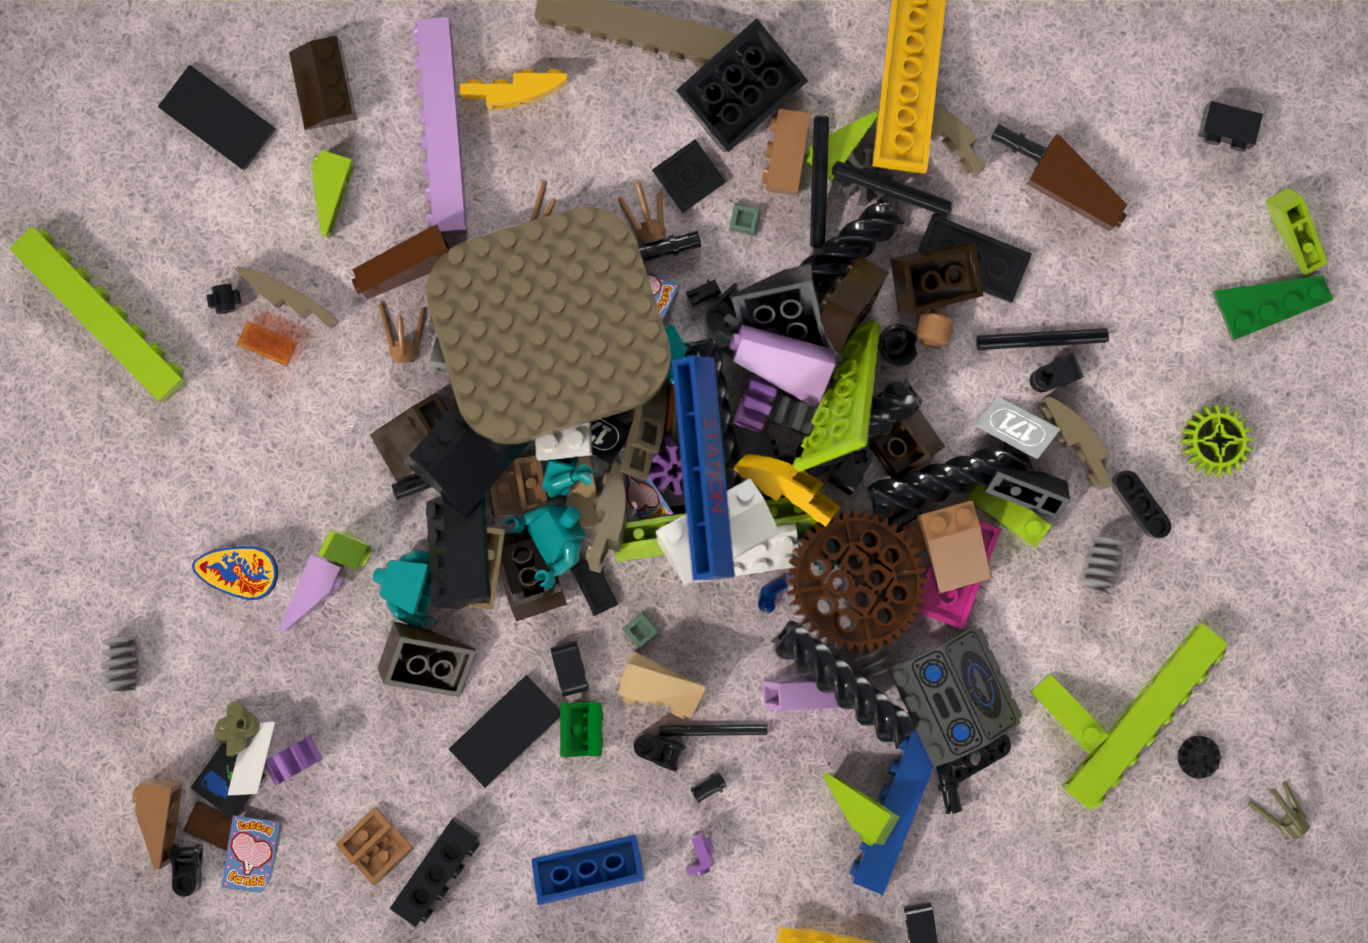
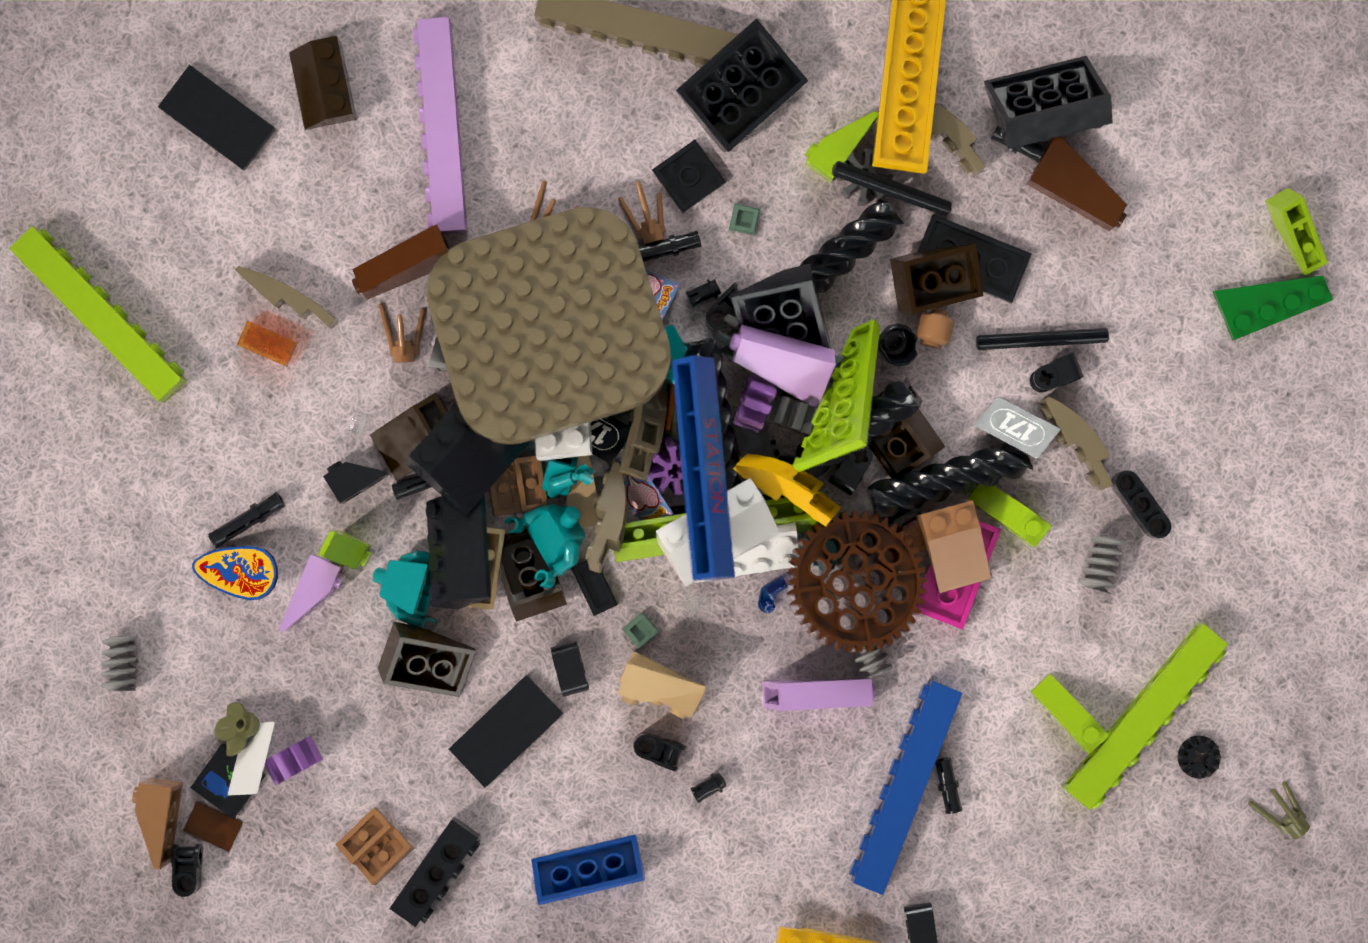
black gear [206,284,241,314] -> none
sticker [221,815,280,893] -> none
lime slope [311,150,355,239] -> none
yellow slope [460,69,568,110] -> none
green bracket [560,701,603,757] -> none
black bar [660,724,767,736] -> none
medium lavender bracket [686,831,715,877] -> none
medium nougat brick [761,108,811,196] -> none
black piece [771,620,915,749] -> none
black axle [810,115,829,248] -> none
dark brown slope [820,257,889,353] -> none
lime slope [823,772,900,846] -> none
dark grey hinge [887,626,1022,767] -> none
black beam [940,734,1011,783] -> none
black slope [985,469,1071,520] -> none
lime gear [1180,404,1254,477] -> none
black brick [1198,101,1263,152] -> none
none -> black pin [208,492,286,548]
none -> black slope [323,461,389,504]
none -> black slope [984,56,1113,149]

